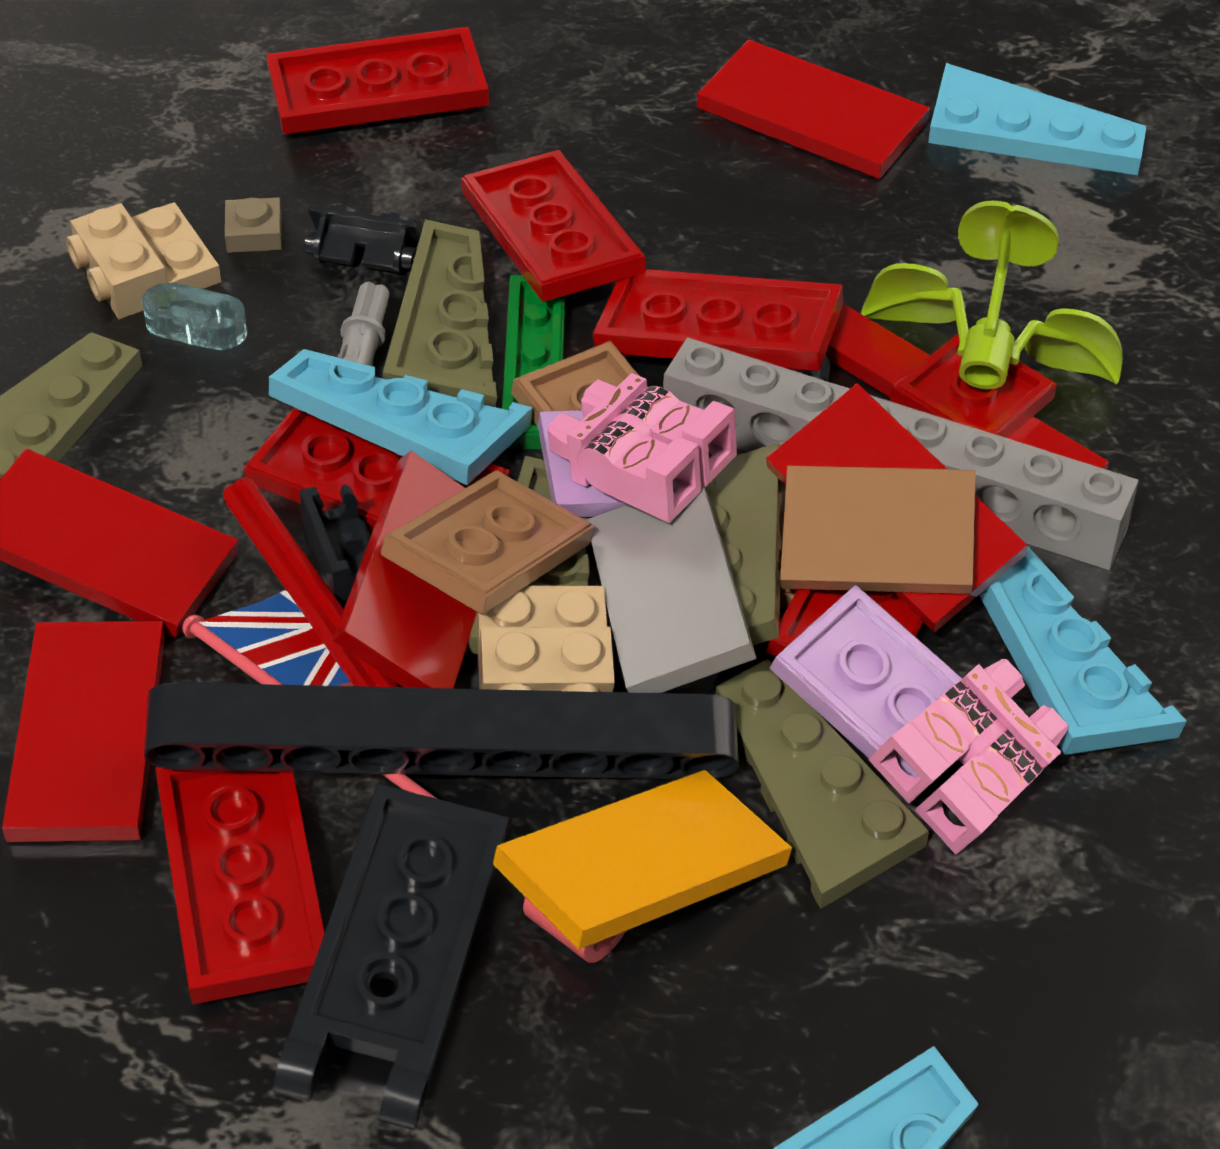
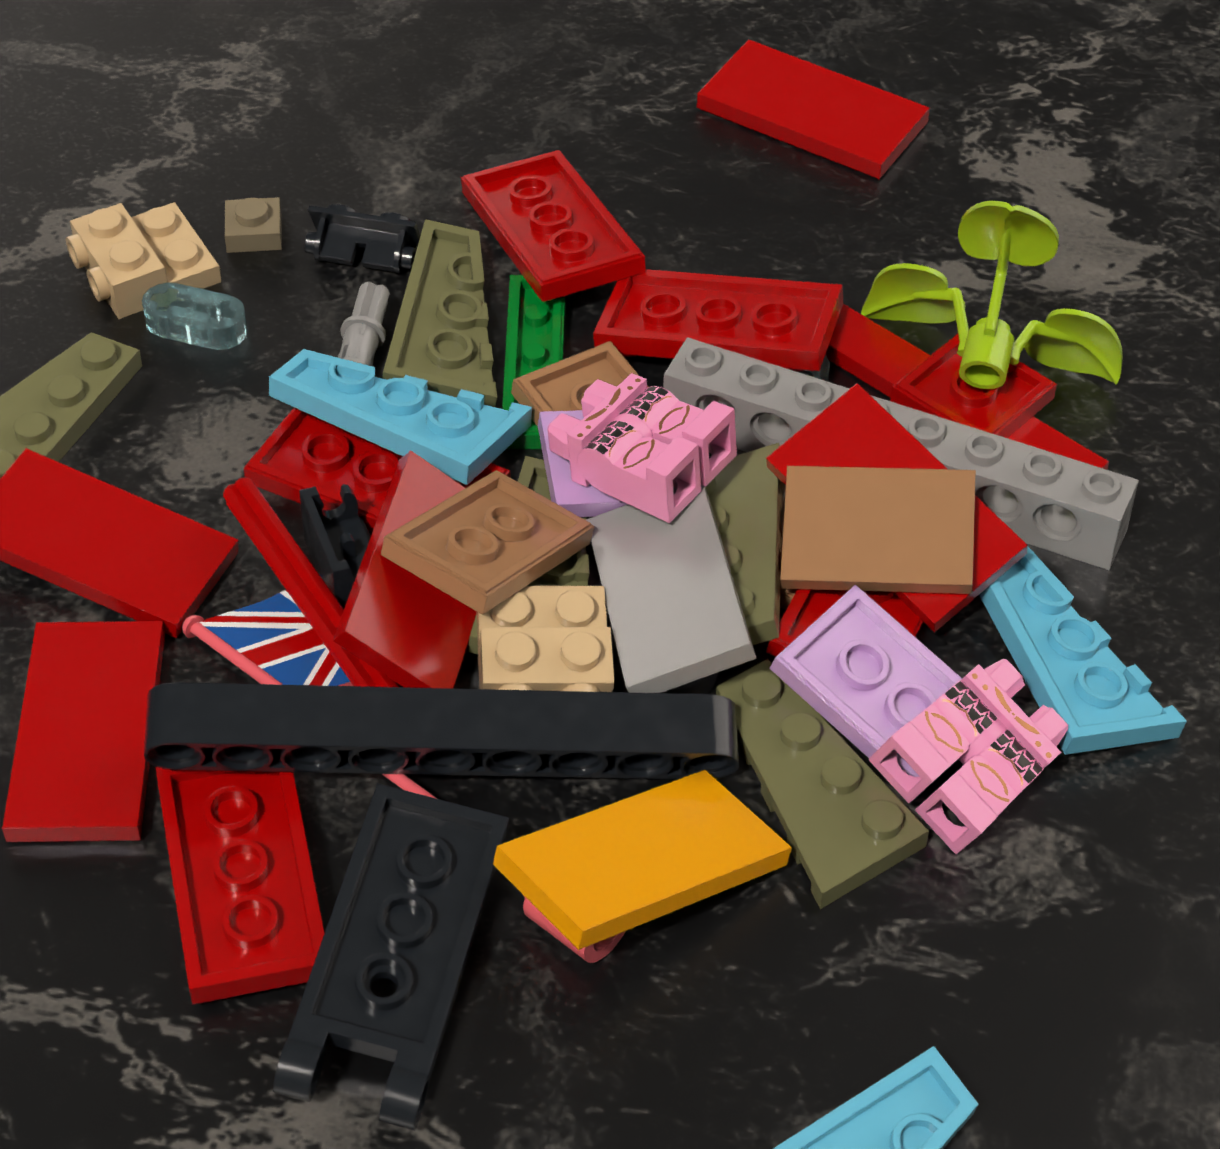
red plate [266,27,489,134] -> none
medium azure wing [928,63,1146,175] -> none

